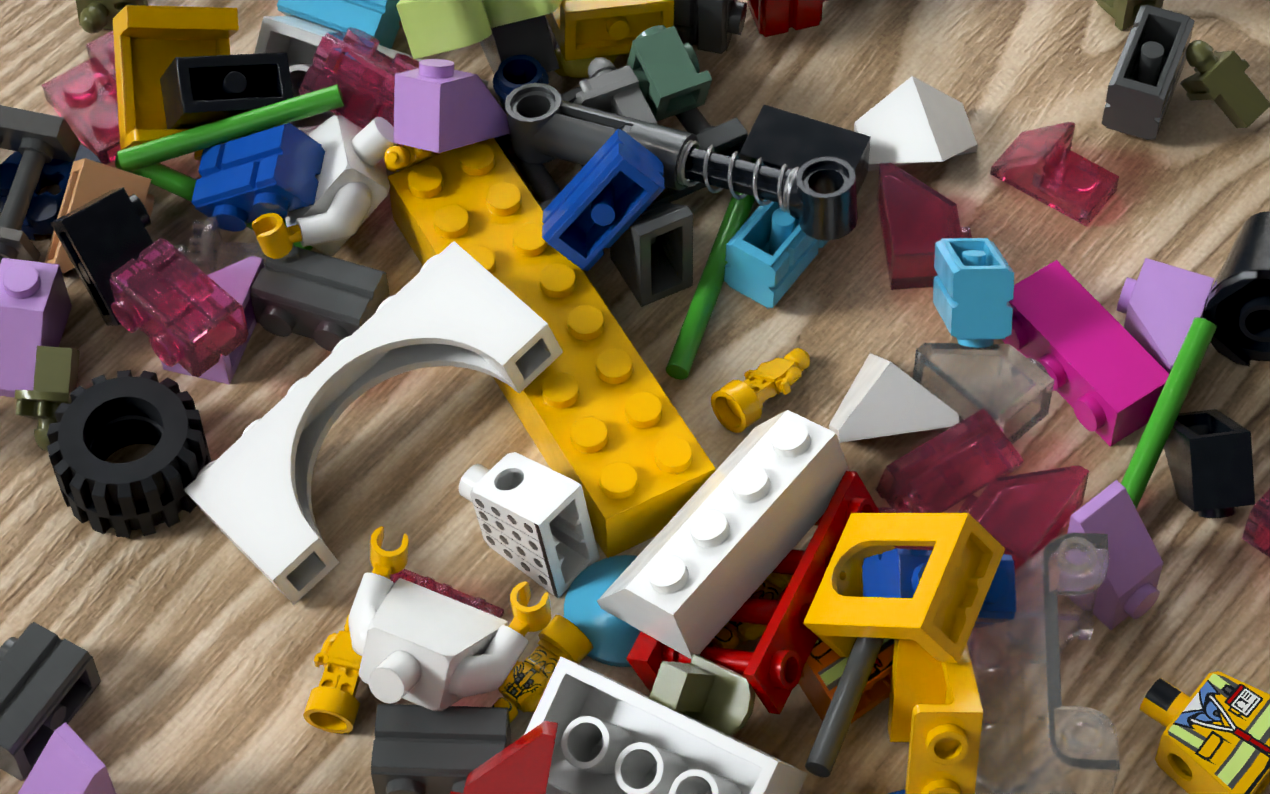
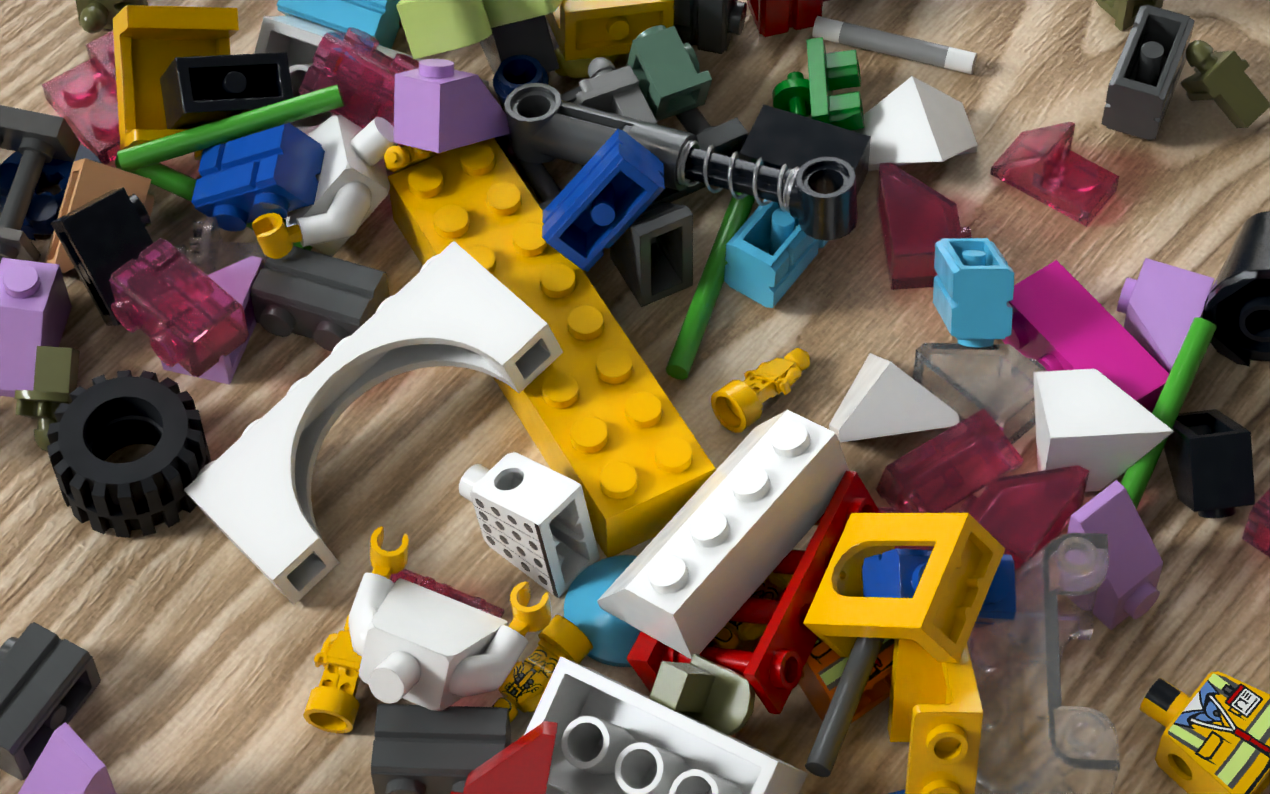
none -> green hips [772,37,865,131]
none -> light grey bar [812,16,977,74]
none -> white slope [1033,368,1174,494]

